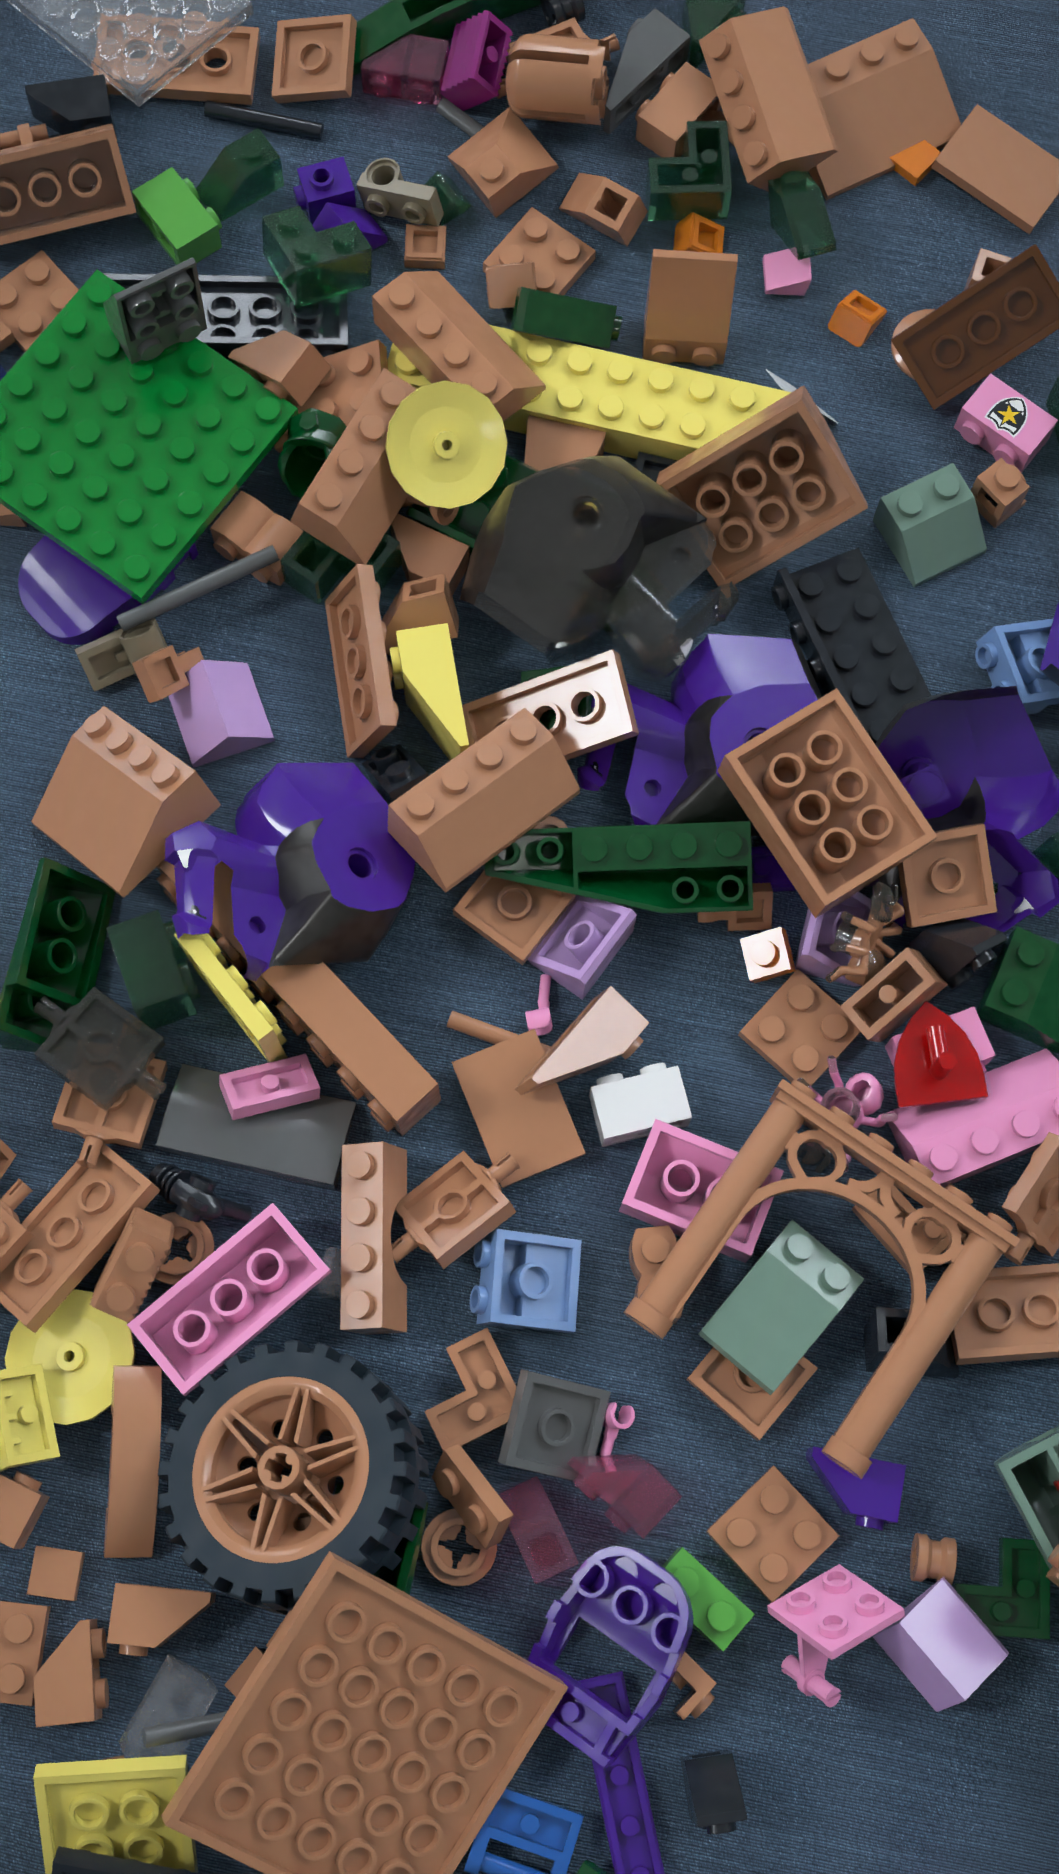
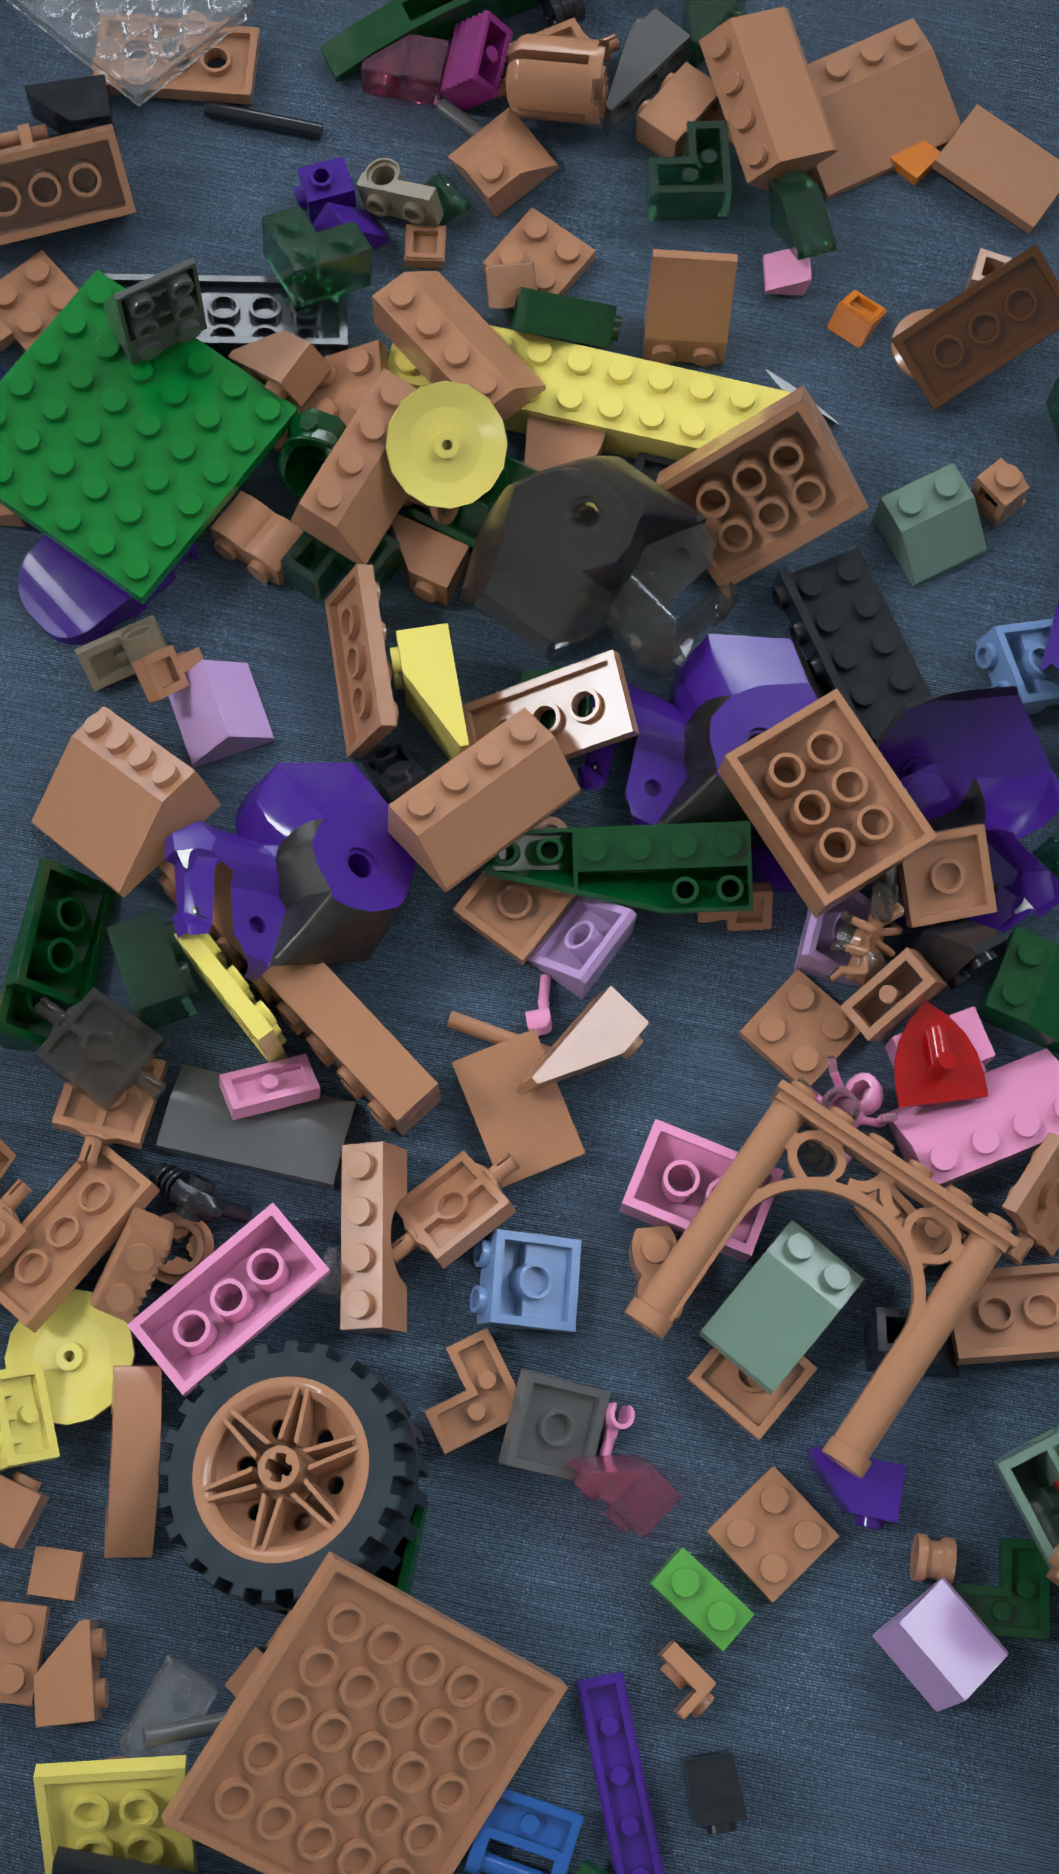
nougat slope [107,1583,216,1656] -> none
dark grey bar [116,545,279,632] -> none
bright green brick [131,167,222,265] -> none
clear green slope [196,128,284,222] -> none
nougat plate [272,14,357,103] -> none
nougat slope [381,573,459,655] -> none
nougat gear [421,1509,497,1586] -> none
nougat plate [432,1443,513,1549] -> none
clear pink slope [498,1476,579,1585] -> none
dark purple slope [527,1546,693,1768] -> none
nougat slope [559,173,648,247] -> none
white brick [589,1063,692,1147] -> none
orange slope [673,212,725,253] -> none
plate [740,927,796,983] -> none
bright pink plate [767,1564,905,1707] -> none
bright pink brick [954,373,1058,473] -> none

